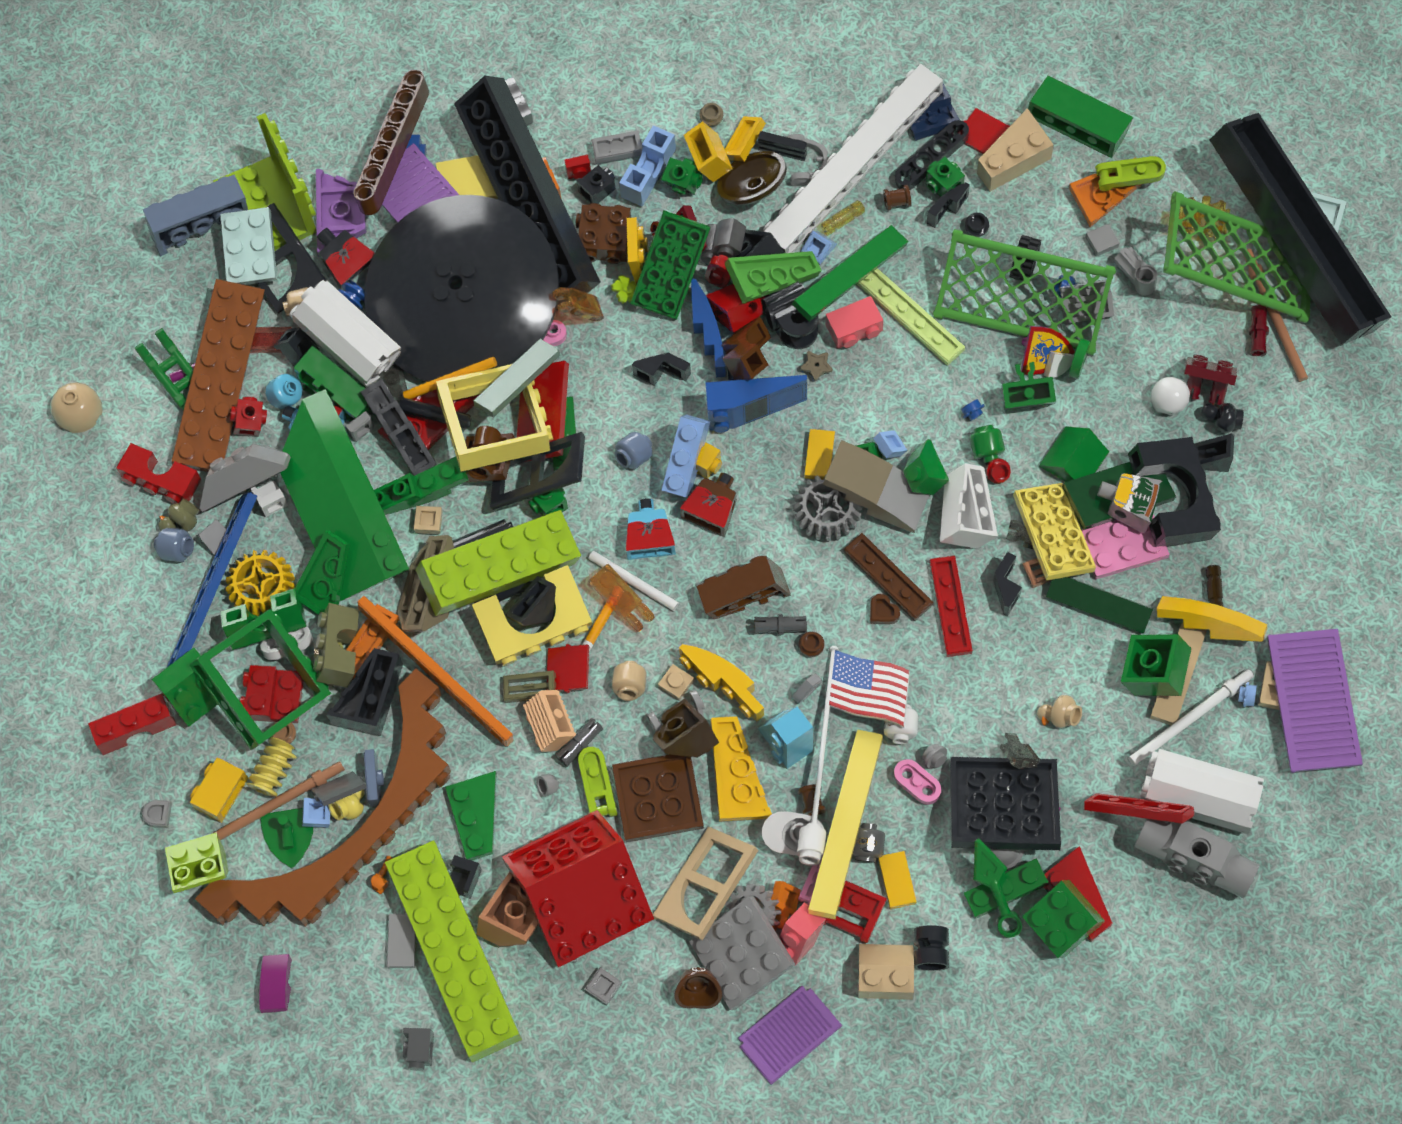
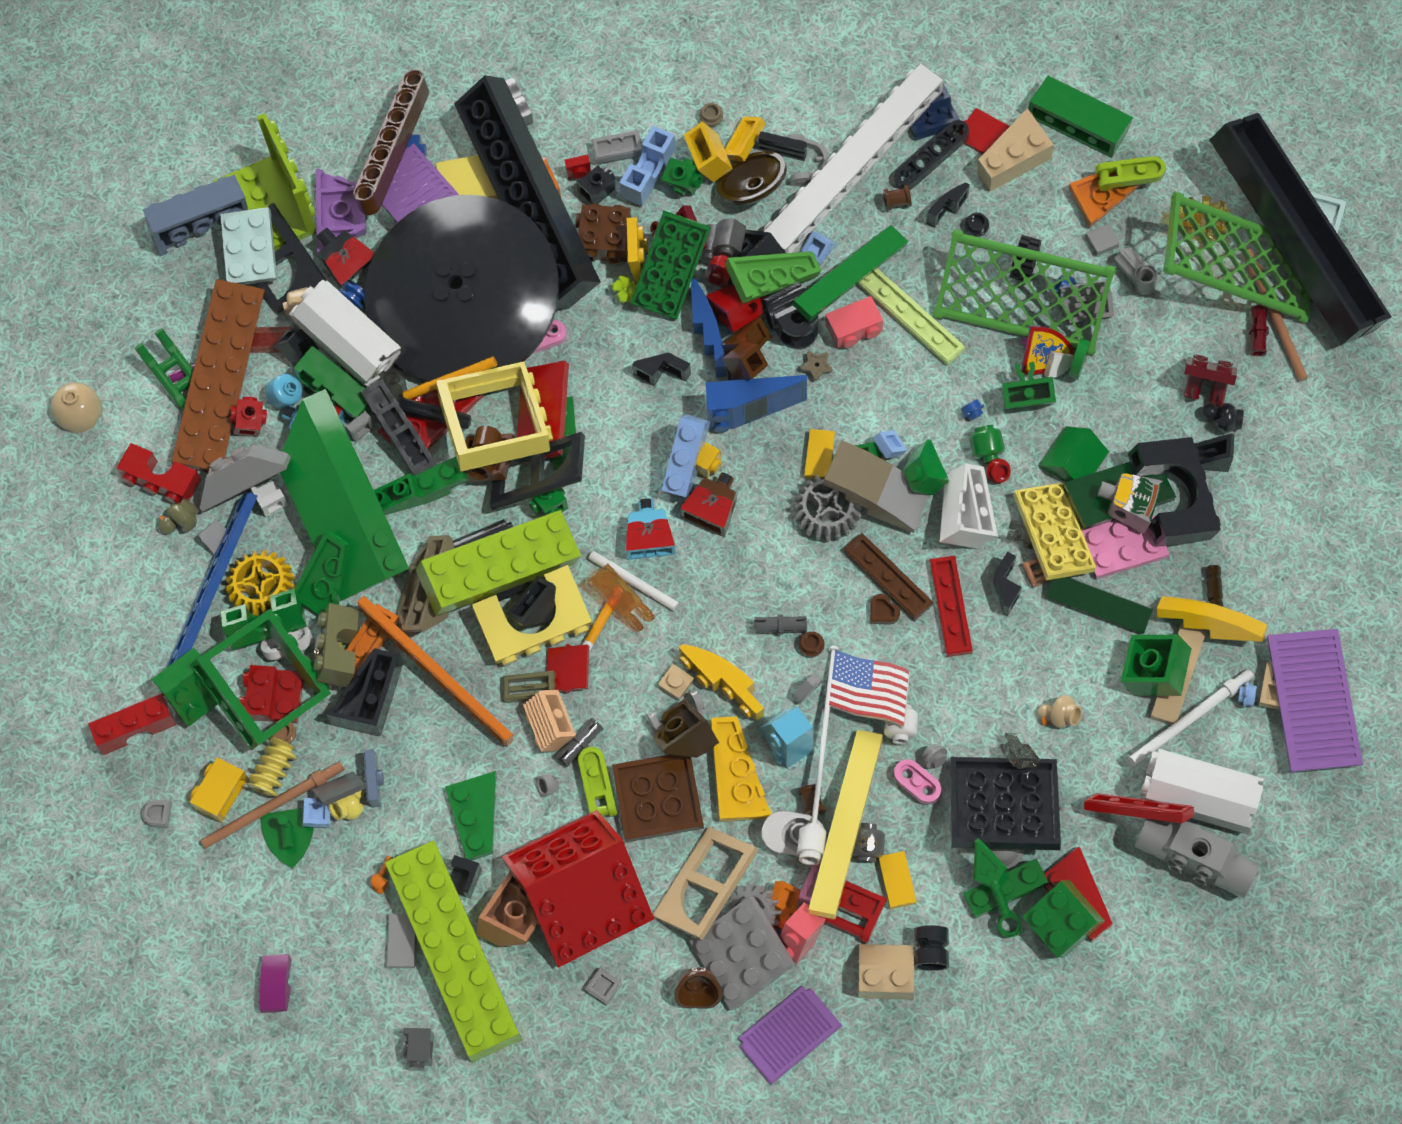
sand blue head [154,528,194,562] -> none
lime slope [165,833,229,893] -> none
dark orange arch [195,668,451,927] -> none
tan plate [414,506,443,534] -> none
tile [473,339,560,418] -> none
clear orange hinge [552,287,604,322] -> none
tan head [612,661,647,701] -> none
sand blue head [615,432,652,469] -> none
reddish brown wedge [696,556,791,620] -> none
clear yellow axle [821,200,865,235] -> none
green brick [926,157,965,197] -> none
white hair [1151,377,1190,416] -> none

